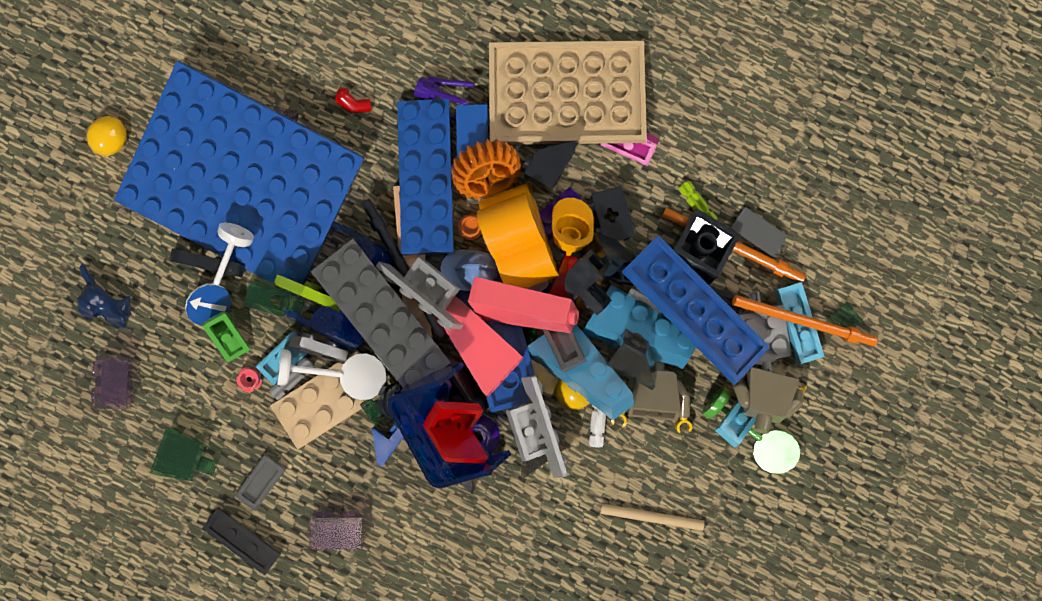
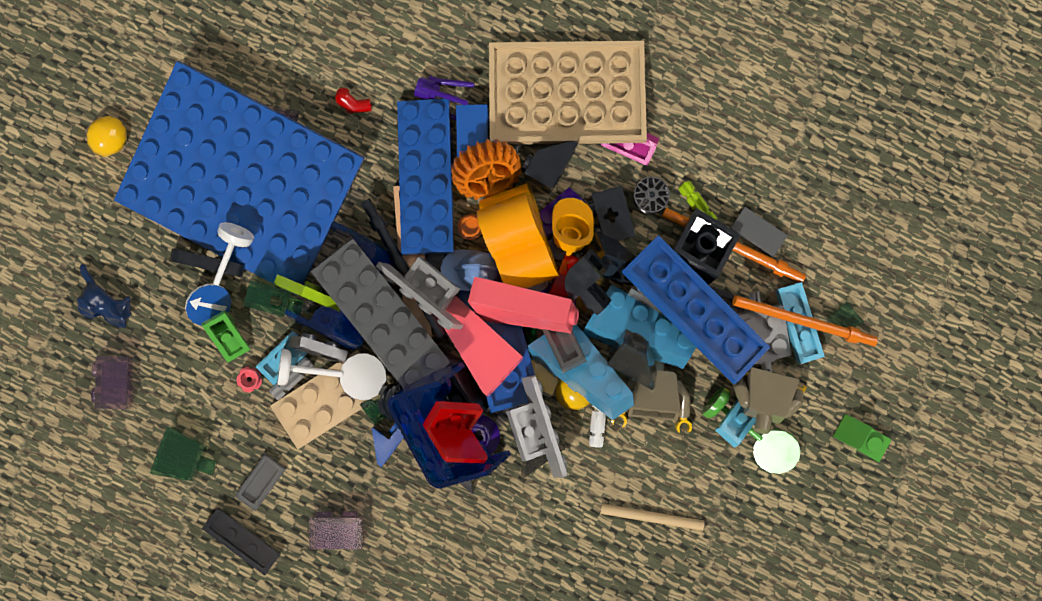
none -> wheel [633,176,670,214]
none -> bright green slope [832,414,891,462]

